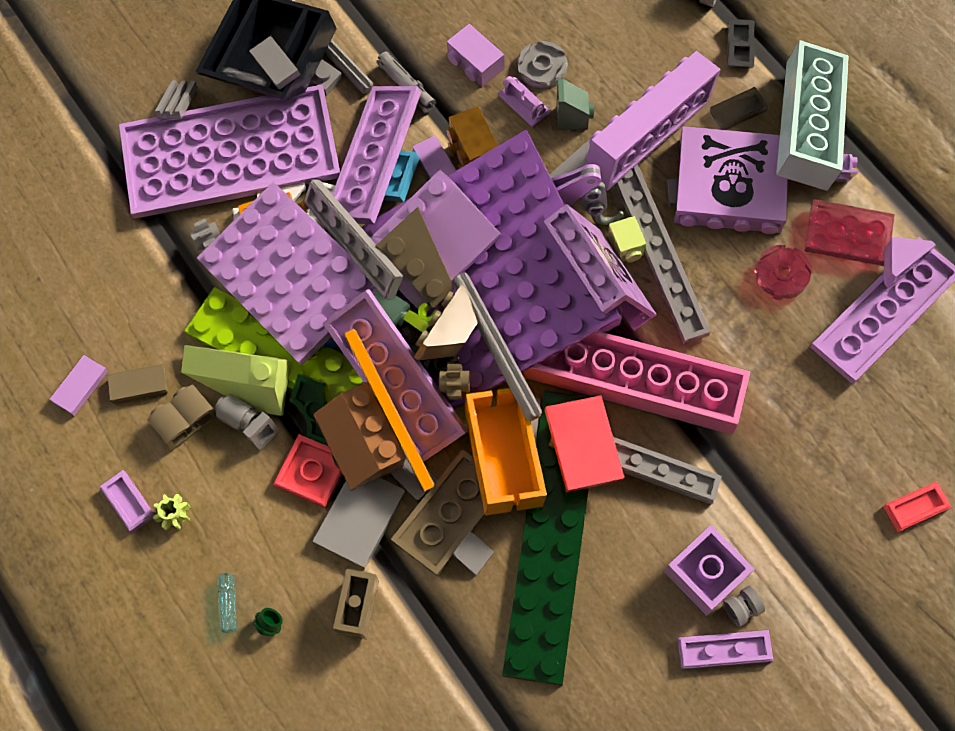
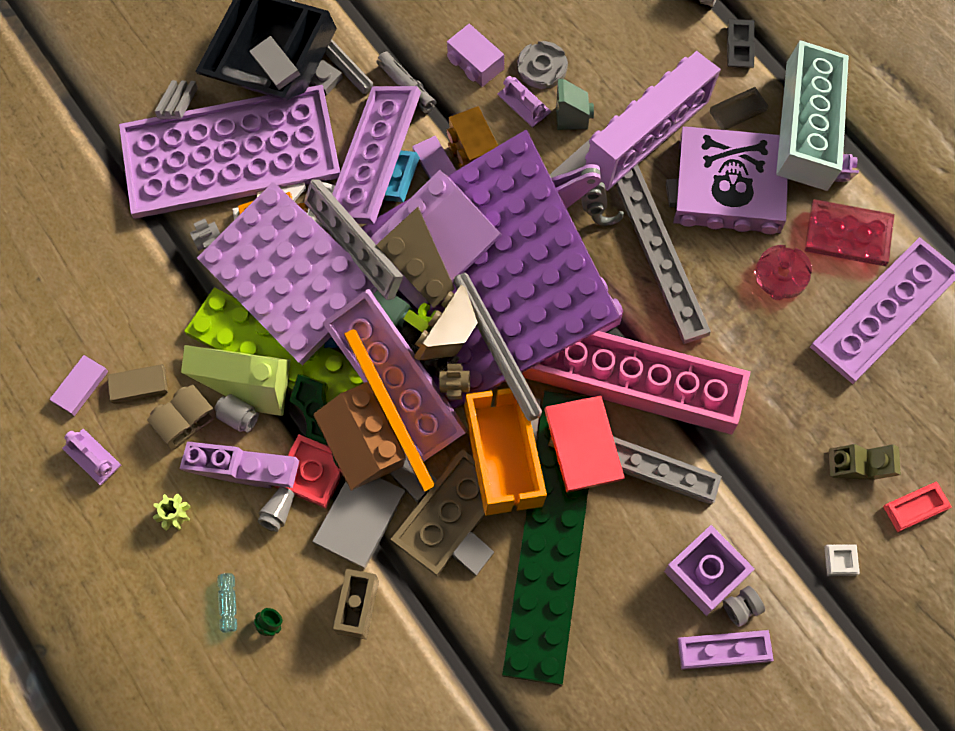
lavender tile [99,470,155,533] -> none
light grey plate [243,412,280,451] -> none
lavender panel [544,204,657,331] -> none
yellowish green brick [607,216,646,263] -> none
lavender slope [884,237,936,288] -> none
none -> lavender hinge [62,429,122,486]
none -> lavender slope [179,442,300,488]
none -> light grey cone [258,487,295,532]
none -> white tile [824,545,860,576]
none -> olive slope [829,444,901,480]

